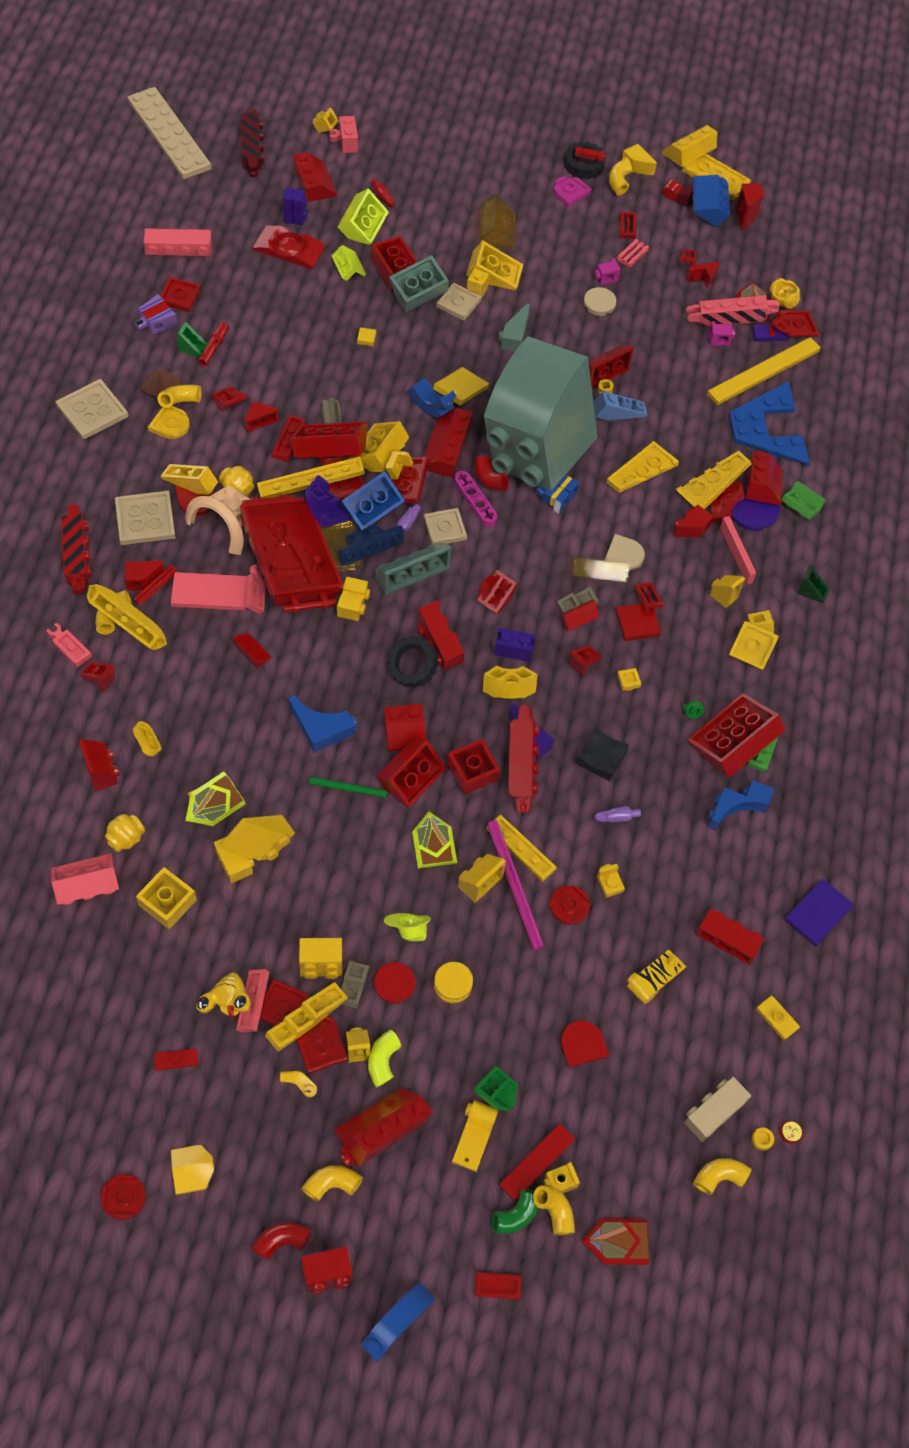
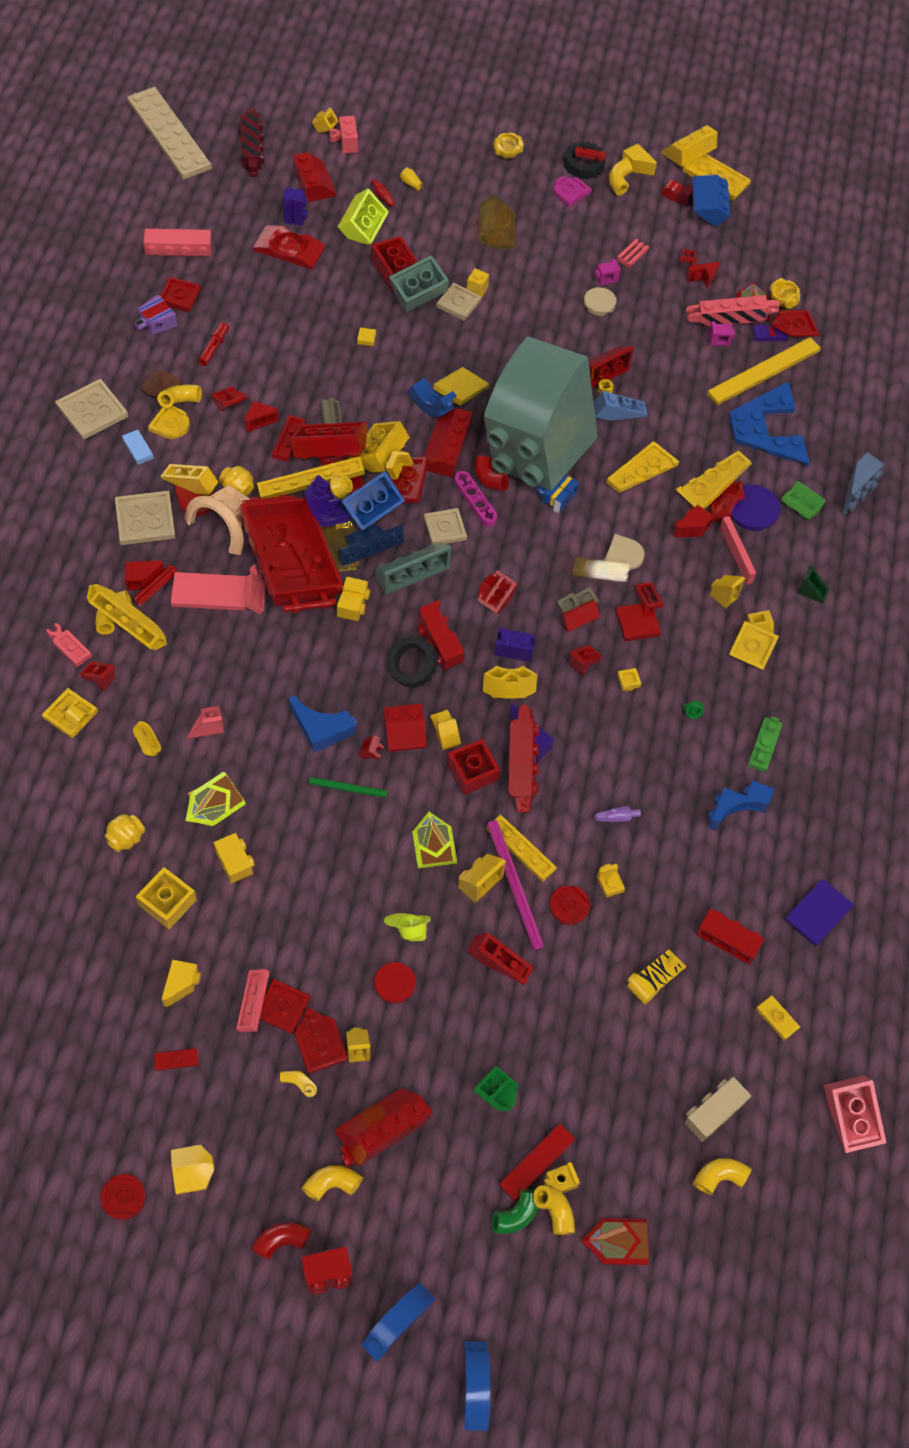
coral slope [51,853,119,905] -> none
red hinge [61,504,92,594] -> none
red slope [79,739,120,791] -> none
green slope [176,322,208,358] -> none
yellow head [197,972,251,1018] -> none
yellow slope [220,815,295,861] -> none
red slope [233,632,272,668] -> none
yellow slope [265,982,348,1052] -> none
yellow brick [299,938,342,979] -> none
neon yellow panel [332,245,366,281] -> none
dark tan slope [341,961,369,1009] -> none
neon yellow cylinder [368,1030,401,1088] -> none
red slope [376,738,447,808] -> none
medium lavender piece [396,504,421,533] -> none
yellow head [434,962,473,1003] -> none
yellow door [452,1100,498,1172] -> none
yellow slope [466,241,523,290] -> none
red tile [475,1272,521,1300] -> none
sand green slope [499,304,530,351] -> none
red tile [561,1021,609,1068] -> none
black brick [576,728,629,781] -> none
red tile [619,212,636,240] -> none
red slope [687,693,786,778] -> none
red slope [735,183,765,230] -> none
red slope [746,451,783,505] -> none
yellow tile [751,1127,774,1151] -> none
light yellow tile [780,1121,803,1144] -> none
none -> yellow plate [42,688,98,739]
none -> light blue tile [122,430,154,465]
none -> yellow slope [162,960,201,1007]
none -> coral slope [186,706,224,739]
none -> yellow cone [330,476,353,499]
none -> red tile [359,735,384,759]
none -> yellow cone [400,167,423,191]
none -> yellow slope [430,710,461,751]
none -> blue arch [464,1341,490,1431]
none -> red slope [467,932,534,985]
none -> yellow hair [493,133,523,159]
none -> coral slope [824,1075,886,1153]
none -> sand blue slope [842,452,884,515]

